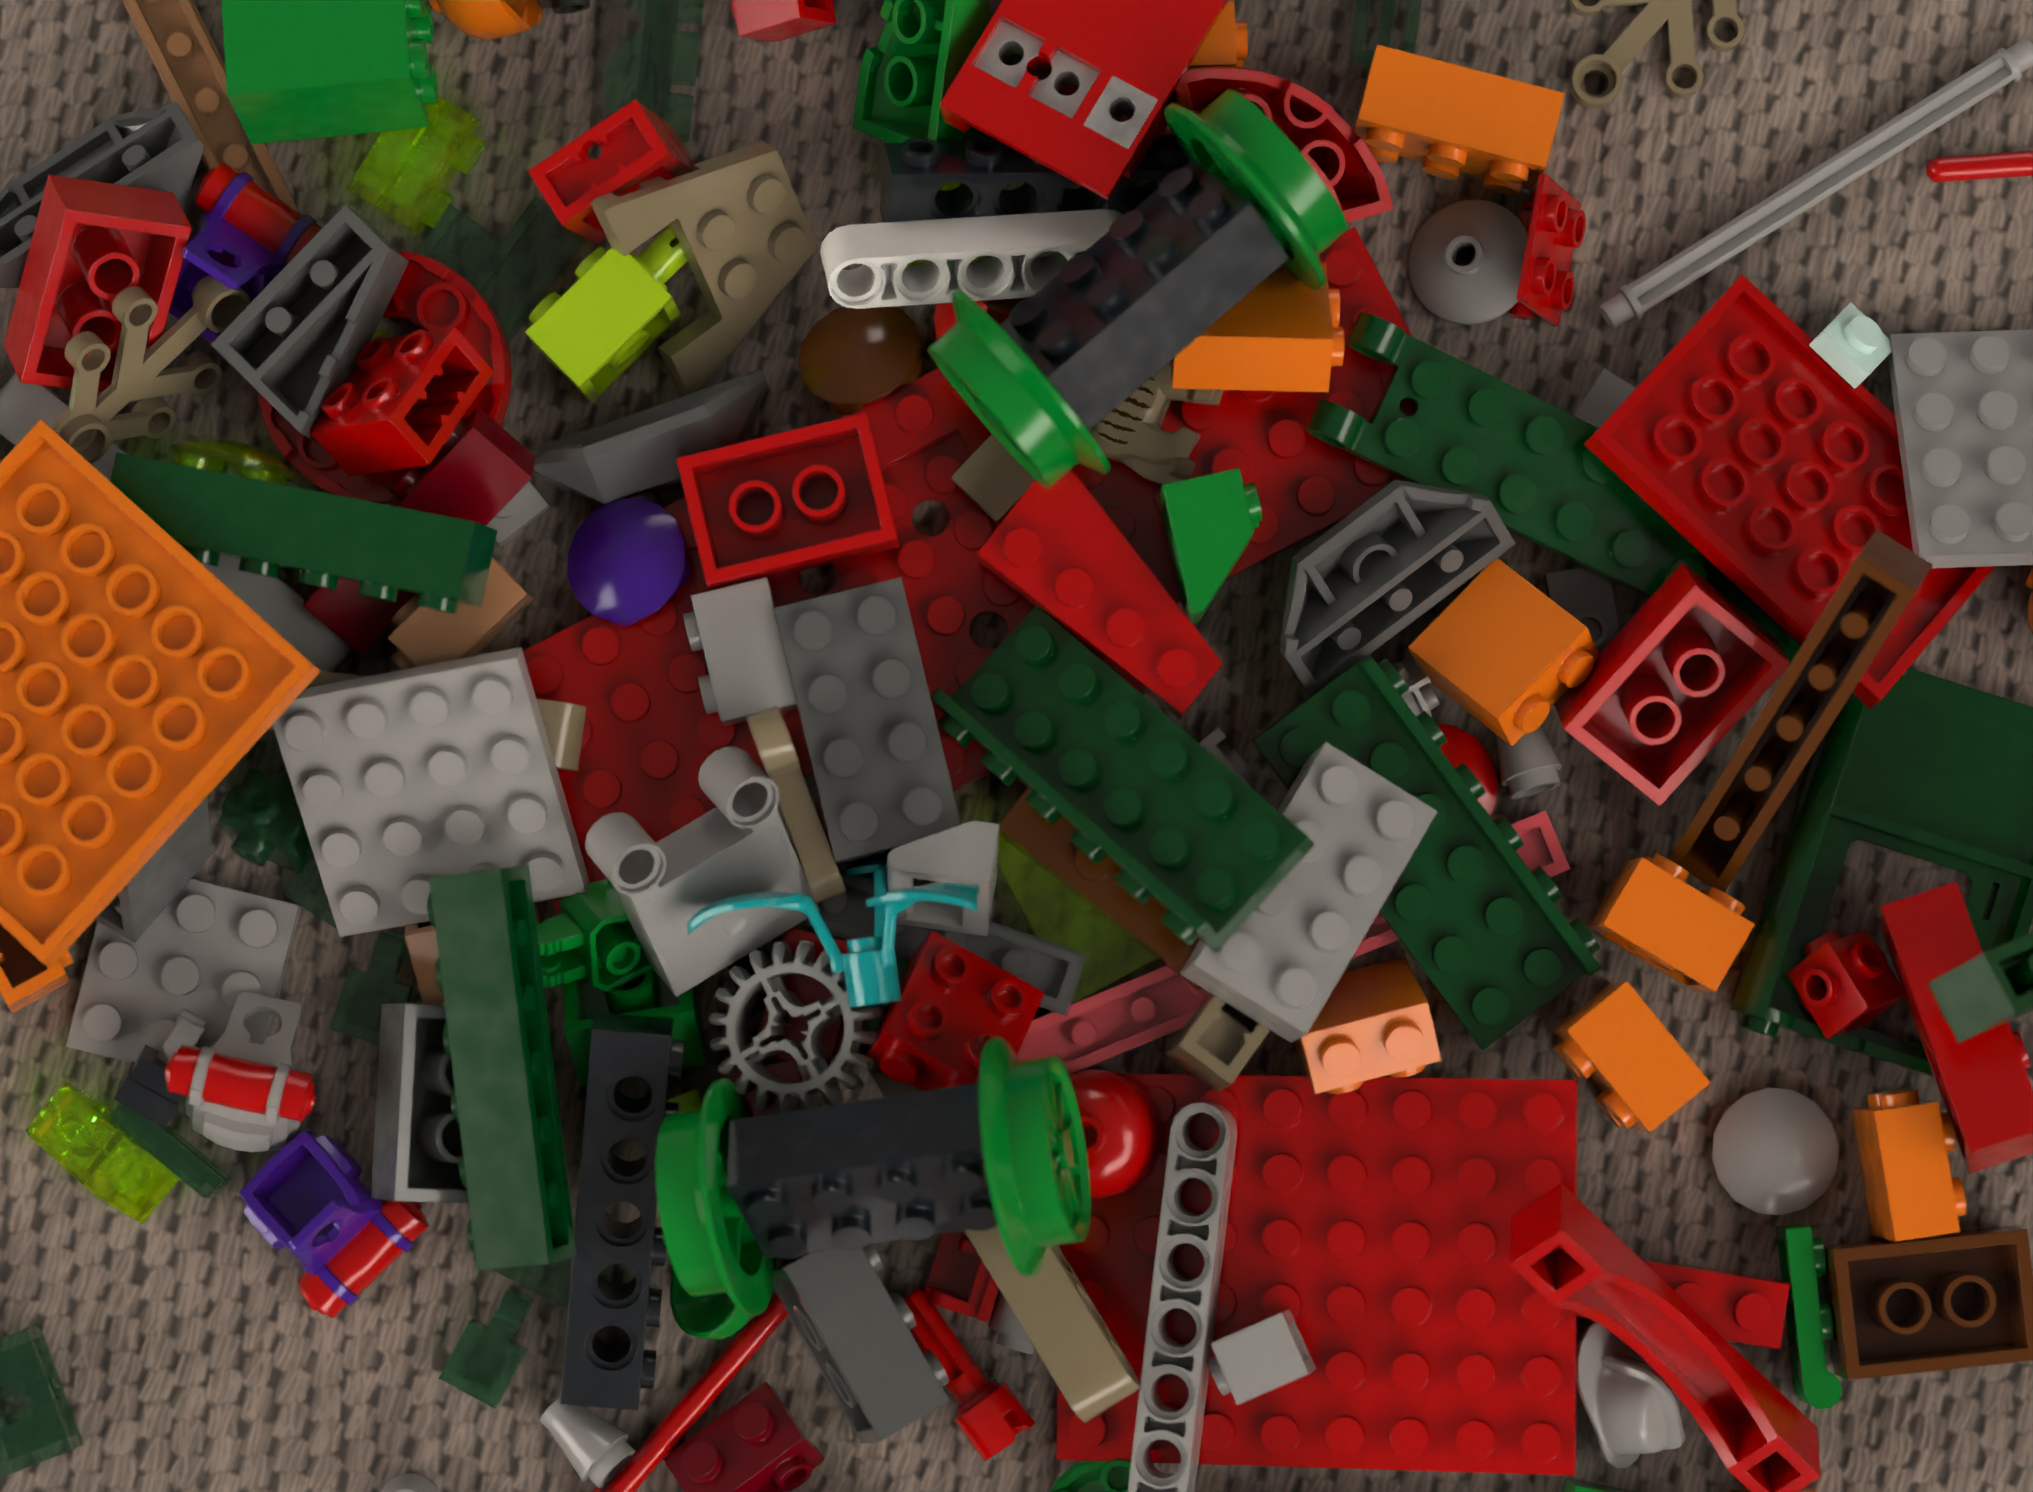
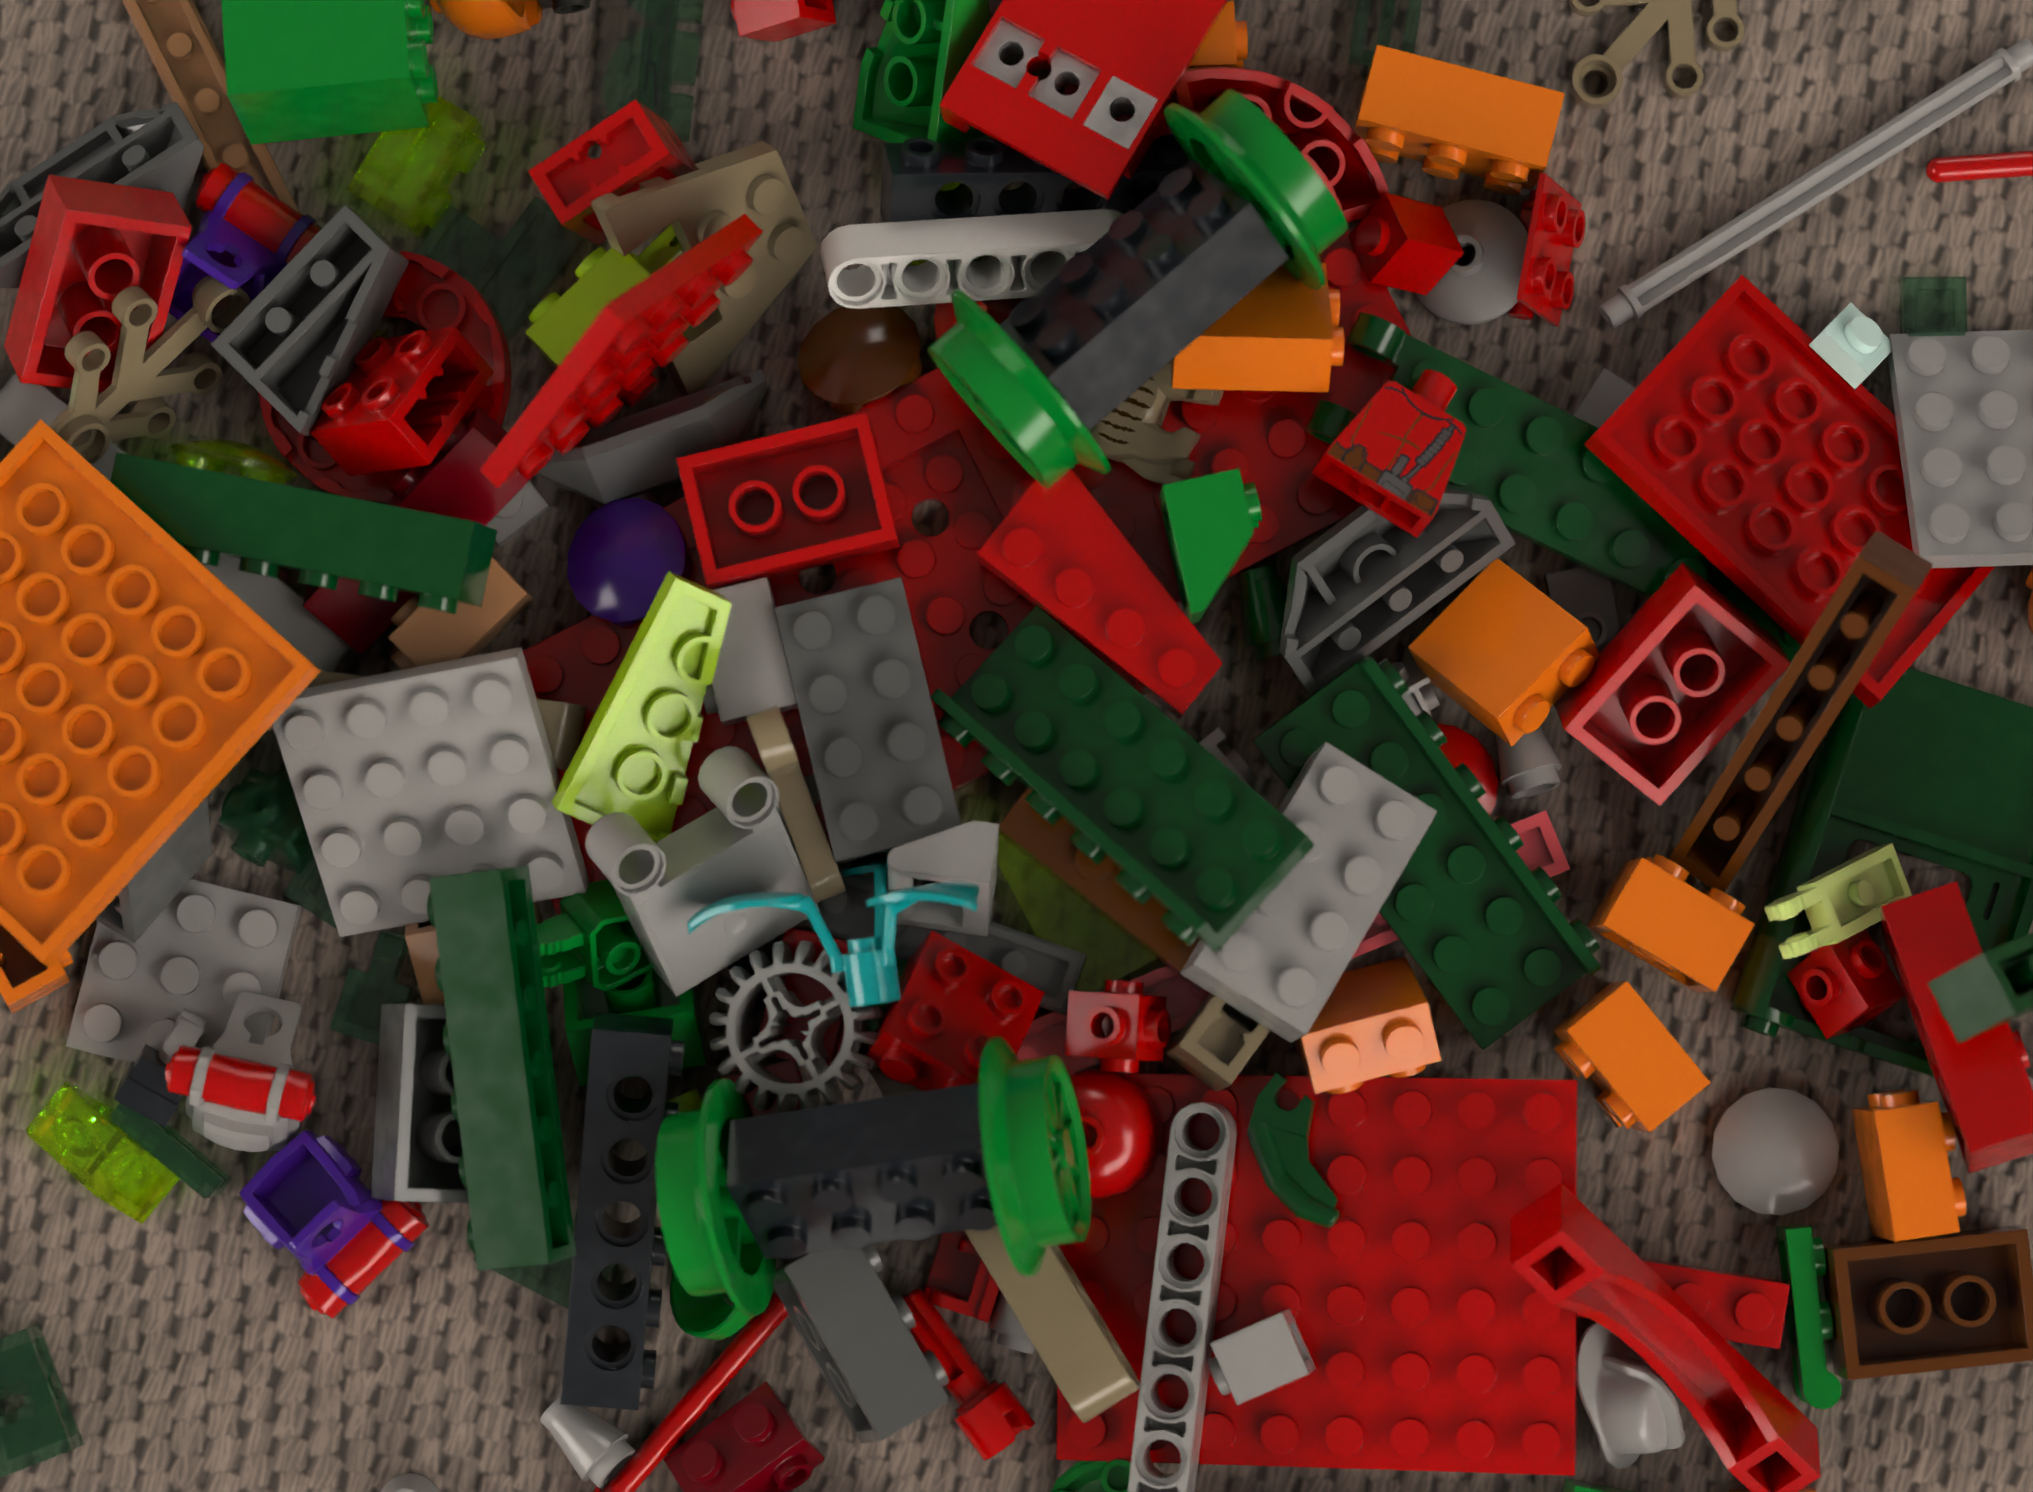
clear green plate [439,1287,535,1409] -> none
dark tan tile [951,435,1035,524] -> none
none -> red plate [479,213,763,489]
none -> lime wing [551,571,732,843]
none -> red brick [1065,980,1171,1073]
none -> dark green cone [1239,563,1287,661]
none -> dark green piece [1247,1072,1340,1228]
none -> red torso [1312,369,1467,538]
none -> red brick [1348,193,1464,296]
none -> yellowish green hinge [1764,843,1912,960]
none -> clear green tile [1899,276,1968,336]

